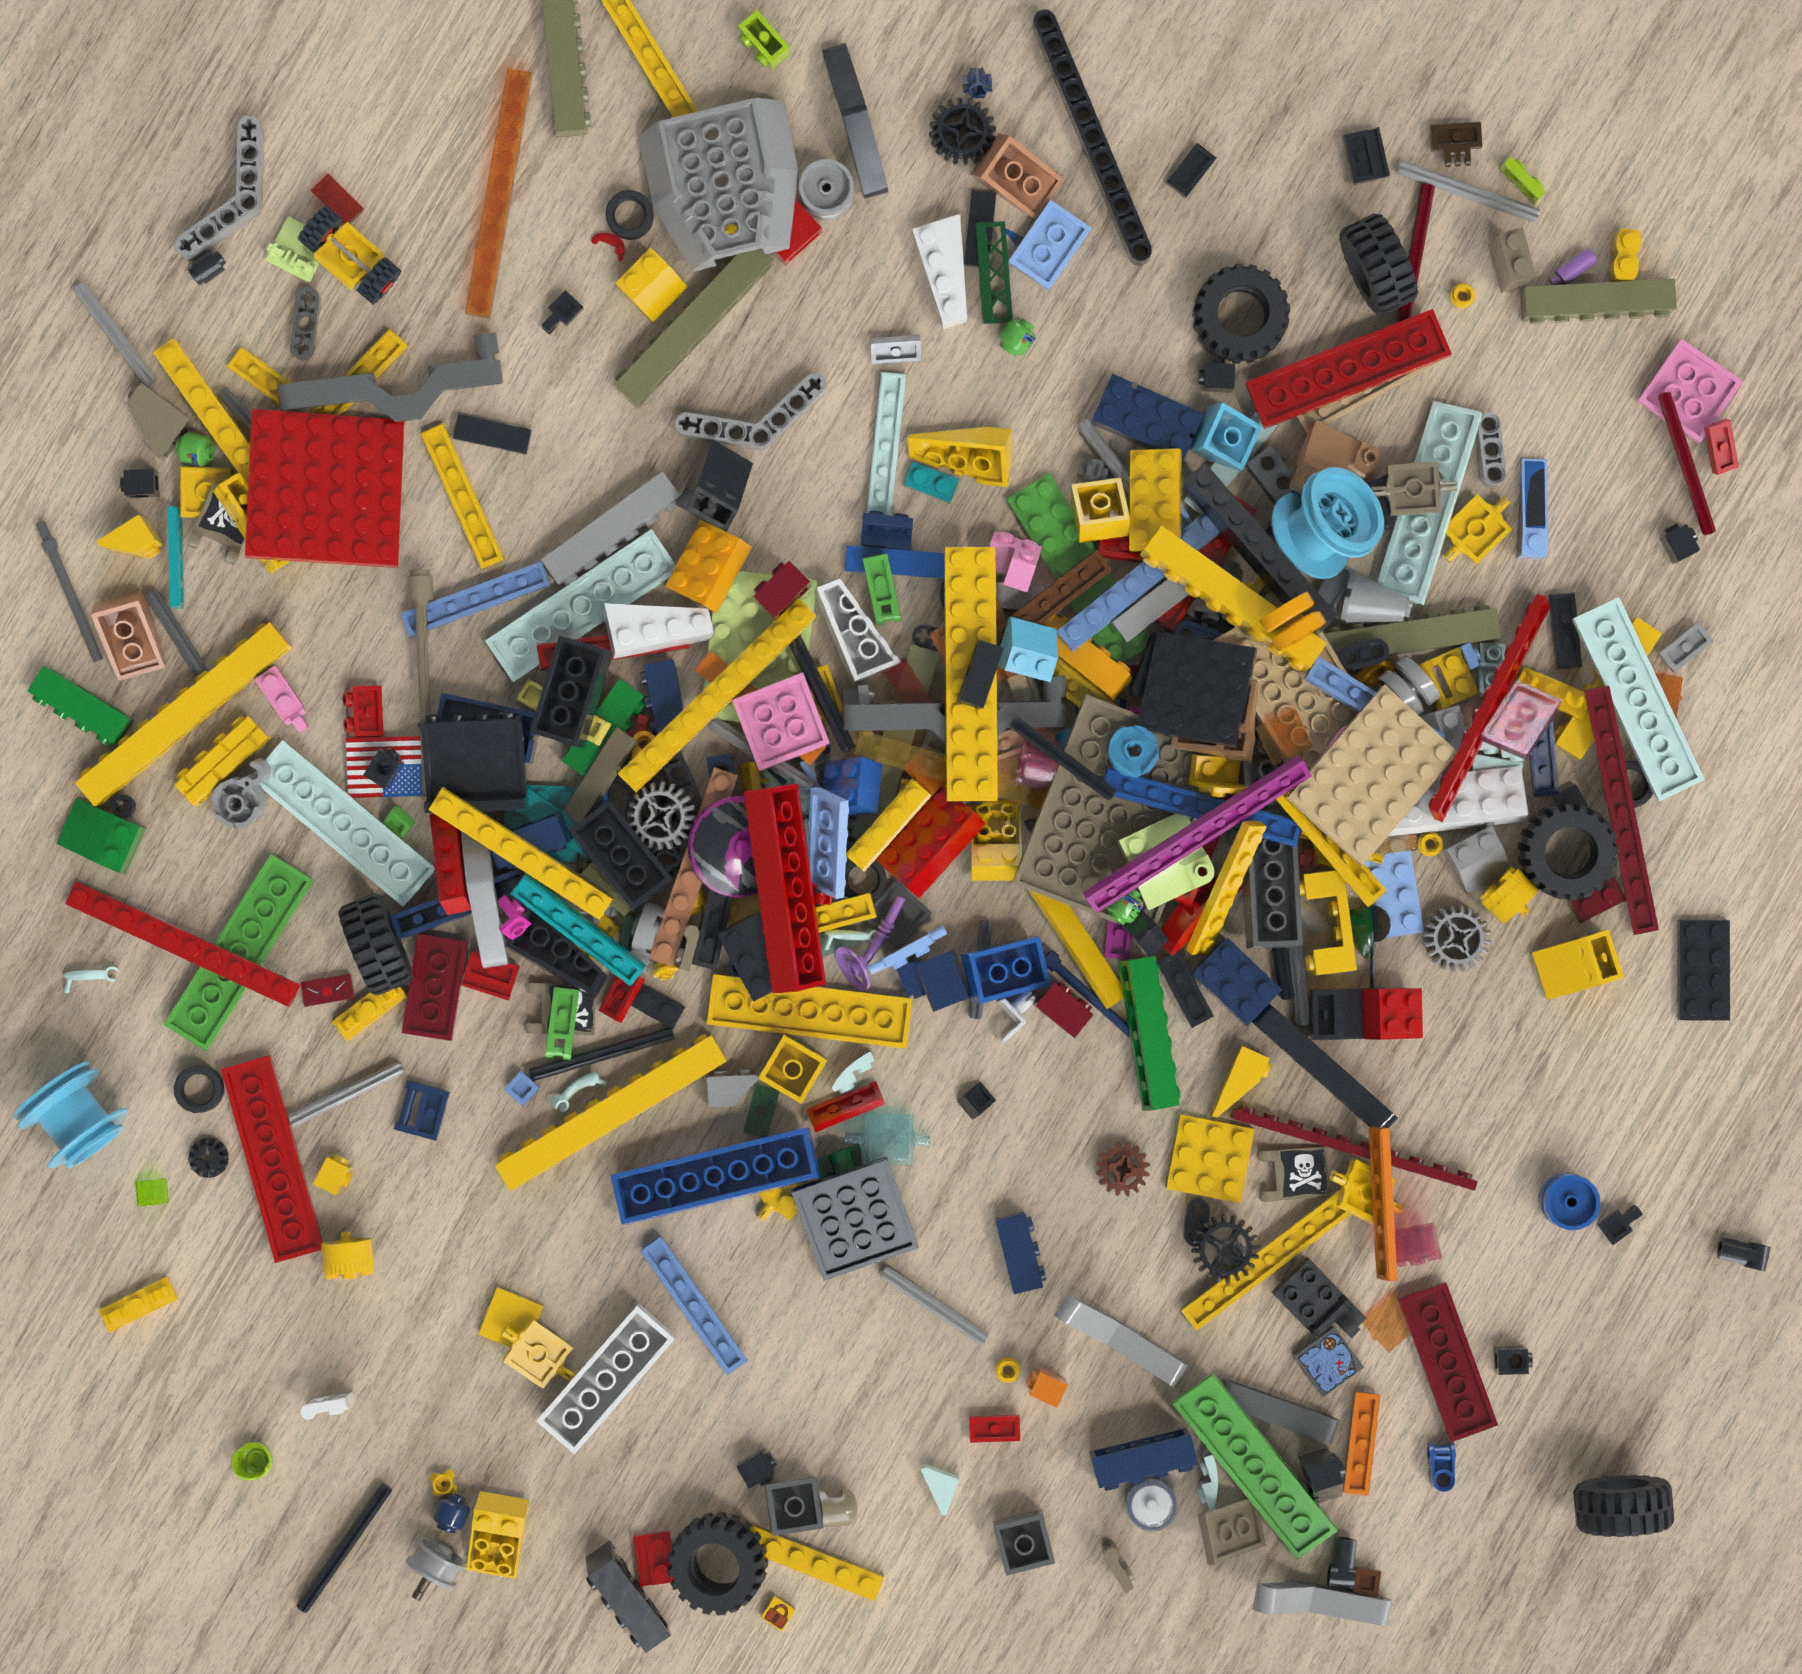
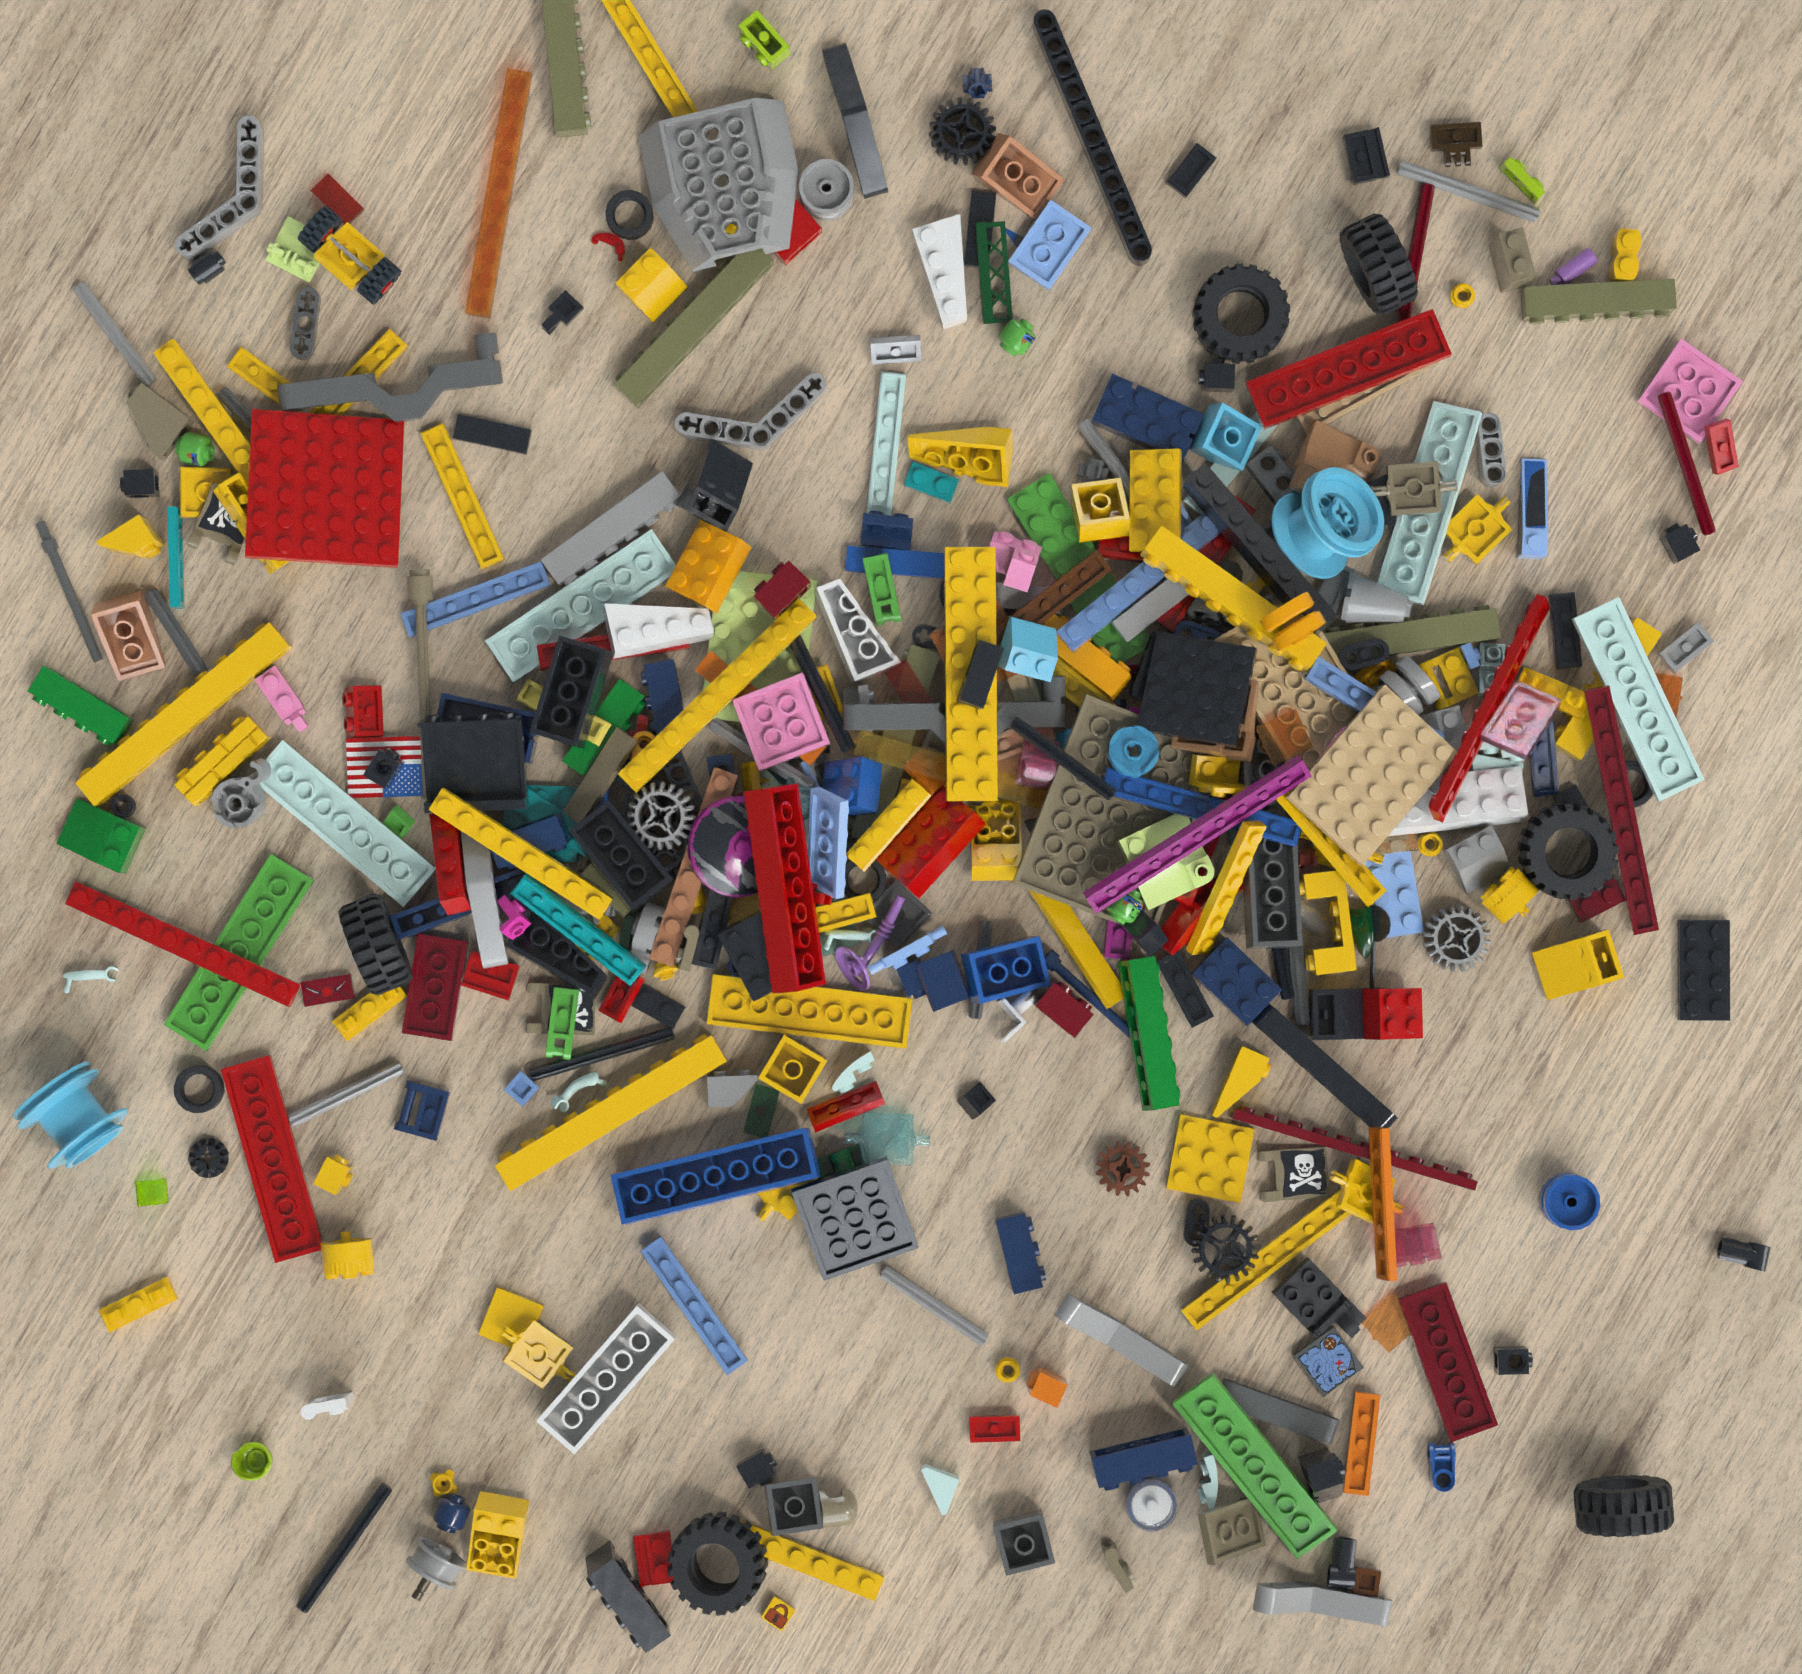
black plate [1597,1205,1643,1245] -> none

